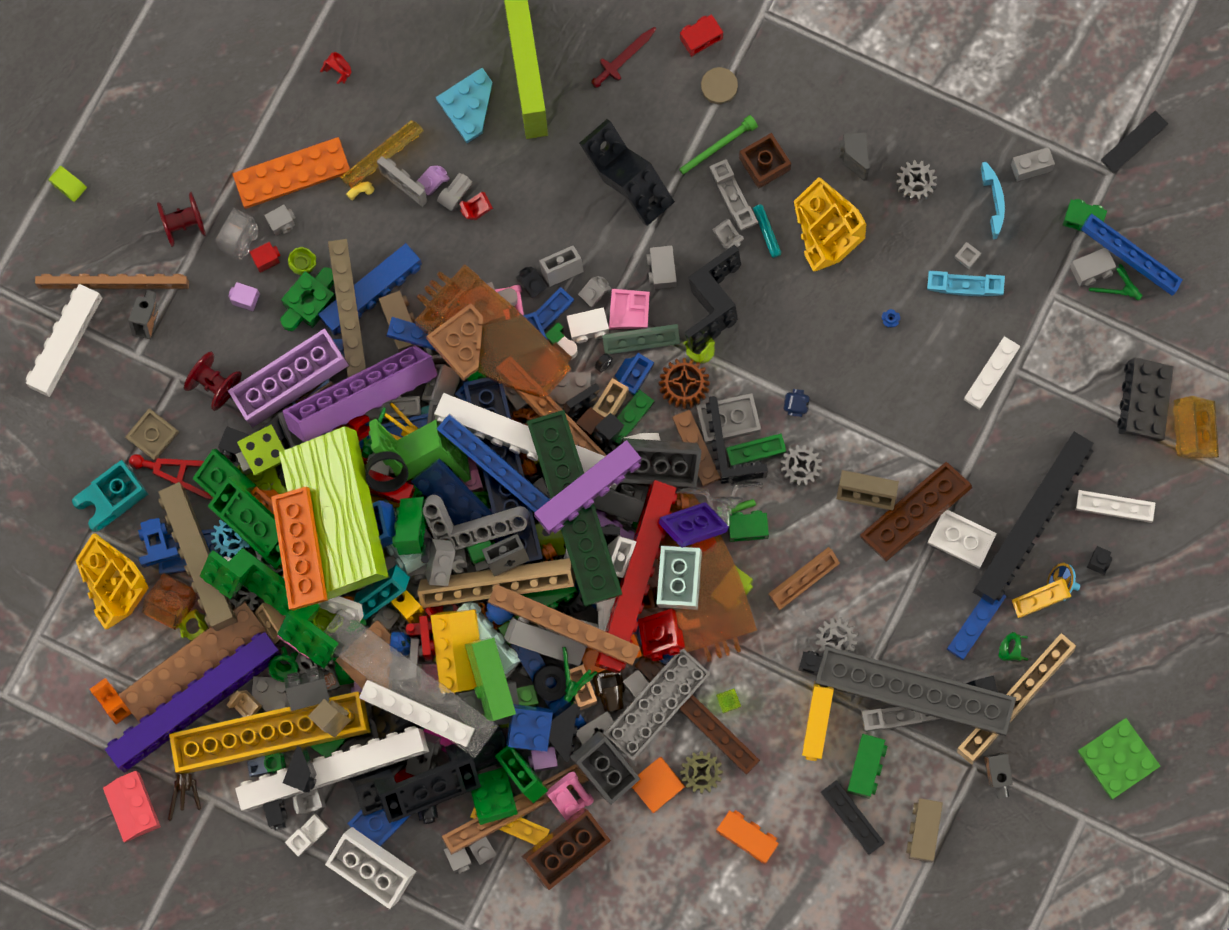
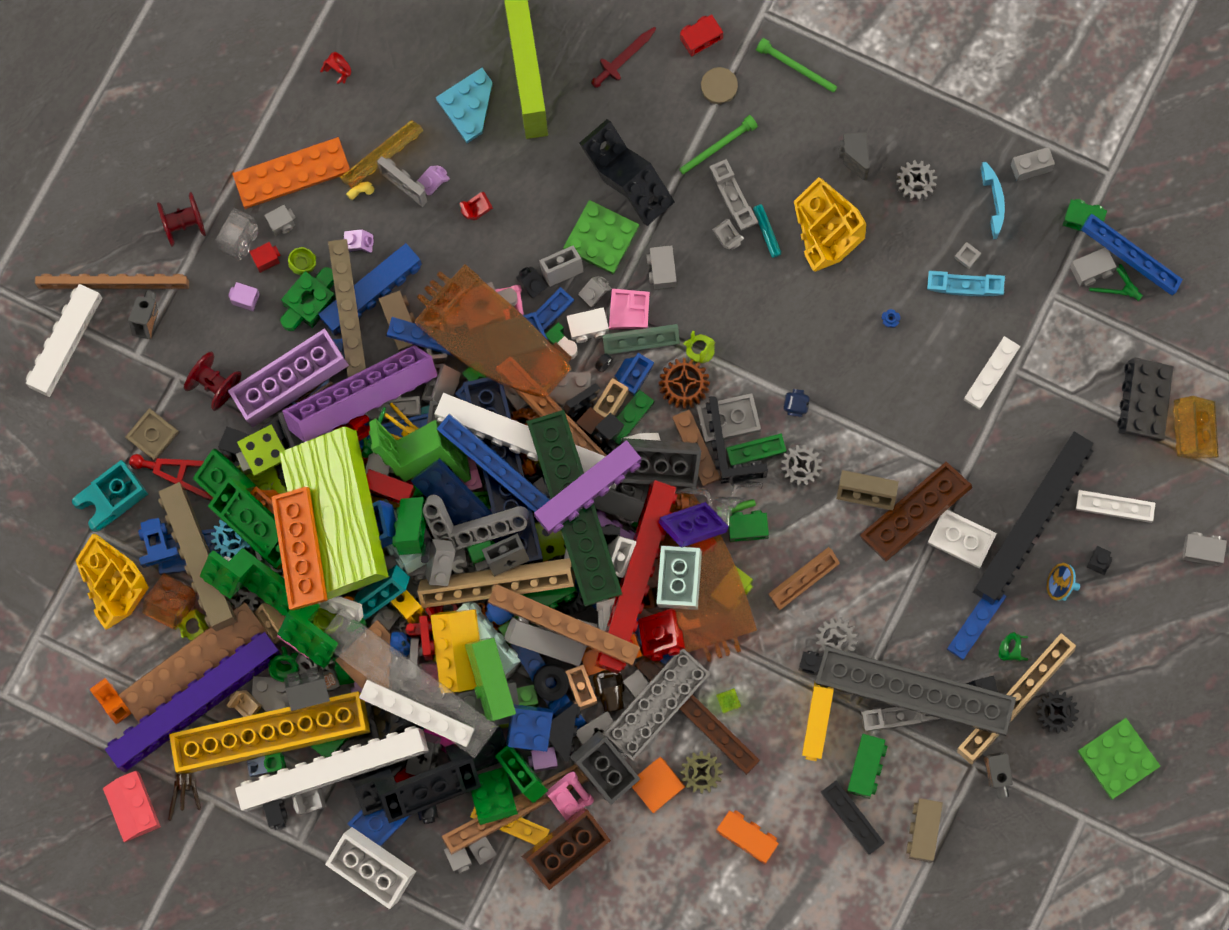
lime beam [48,166,87,202] -> none
black slope [283,746,317,793] -> none
white slope [285,814,329,857] -> none
dark tan brick [308,699,351,737] -> none
black tyre [366,451,409,493] -> none
medium nougat plate [426,303,483,381] -> none
light grey piece [437,173,472,212] -> none
orange plate [541,543,557,561] -> none
green plant [563,647,597,702] -> none
black bracket [685,245,741,352] -> none
reddish brown brick [739,133,791,189] -> none
yellow tile [1012,579,1071,618] -> none
black tile [1101,111,1168,174] -> none
none -> lavender bracket [344,229,374,253]
none -> bright green plate [563,200,639,275]
none -> bright green piece [756,38,837,93]
none -> black gear [1036,690,1079,734]
none -> light grey brick [1182,532,1227,567]

